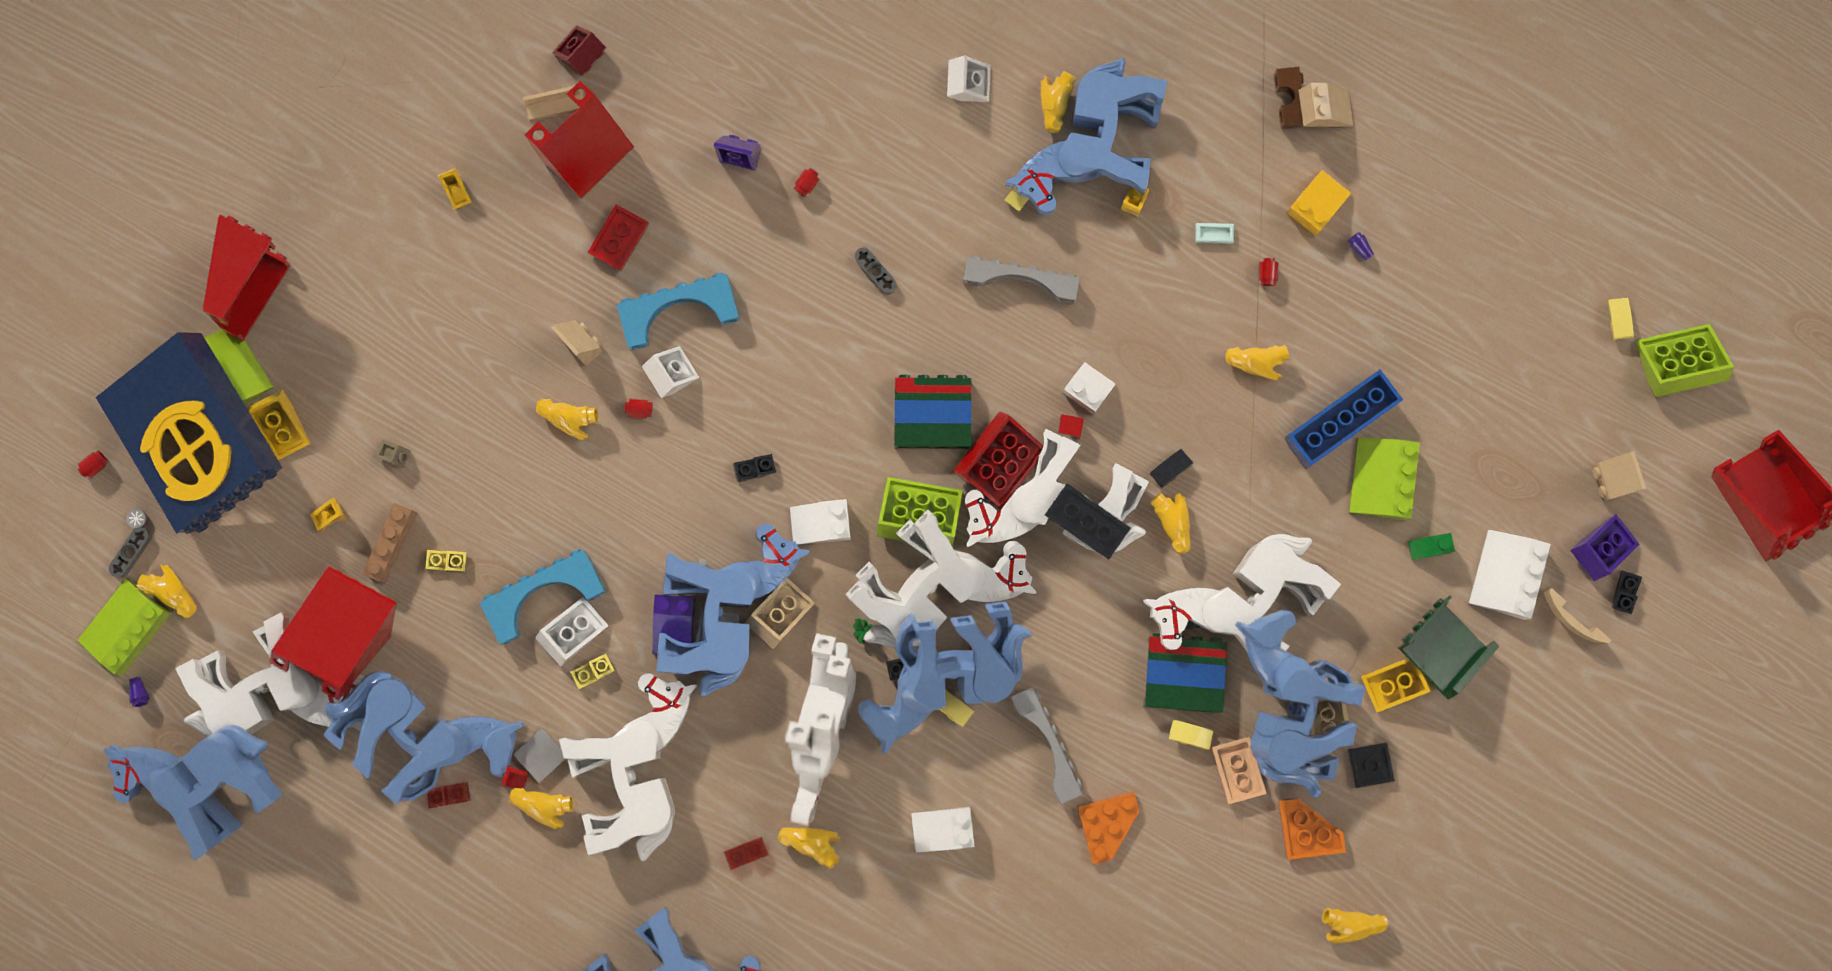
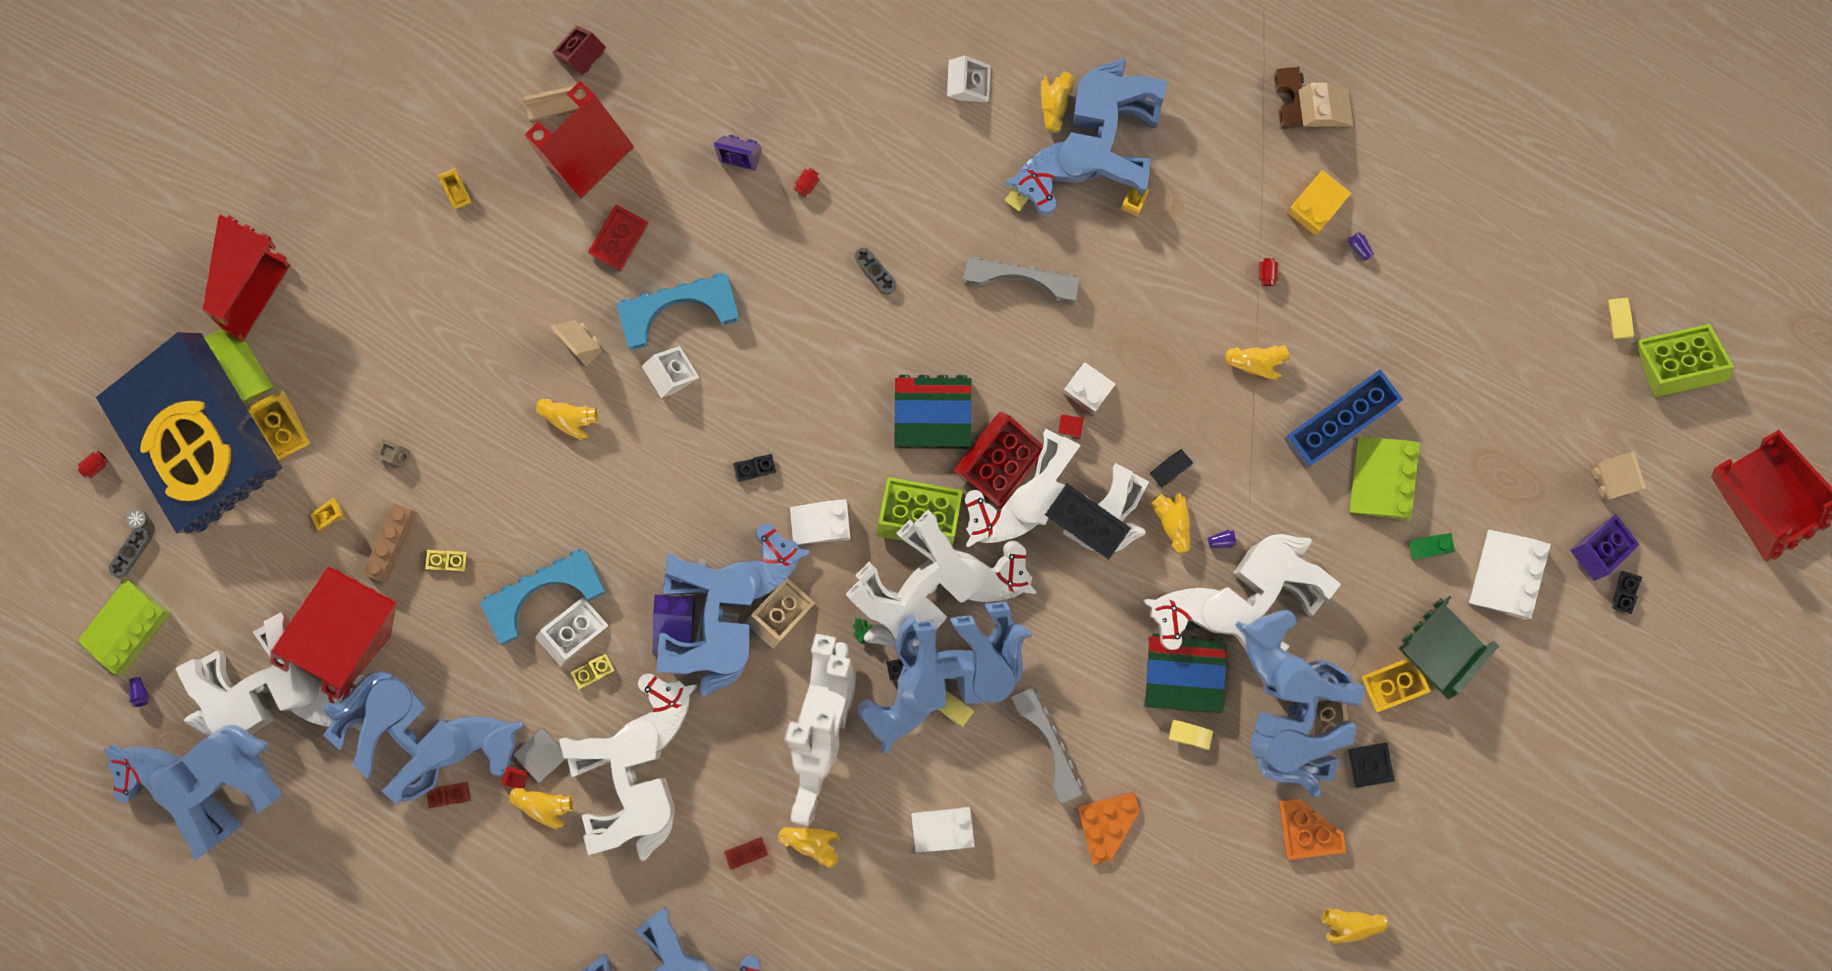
yellow animal [137,564,197,618] -> none
red brick [625,398,653,419] -> none
light aqua tile [1195,223,1234,244] -> none
light nougat plate [1211,737,1266,804] -> none
tan slope [1544,588,1612,644] -> none
none -> dark purple cone [1208,529,1237,548]

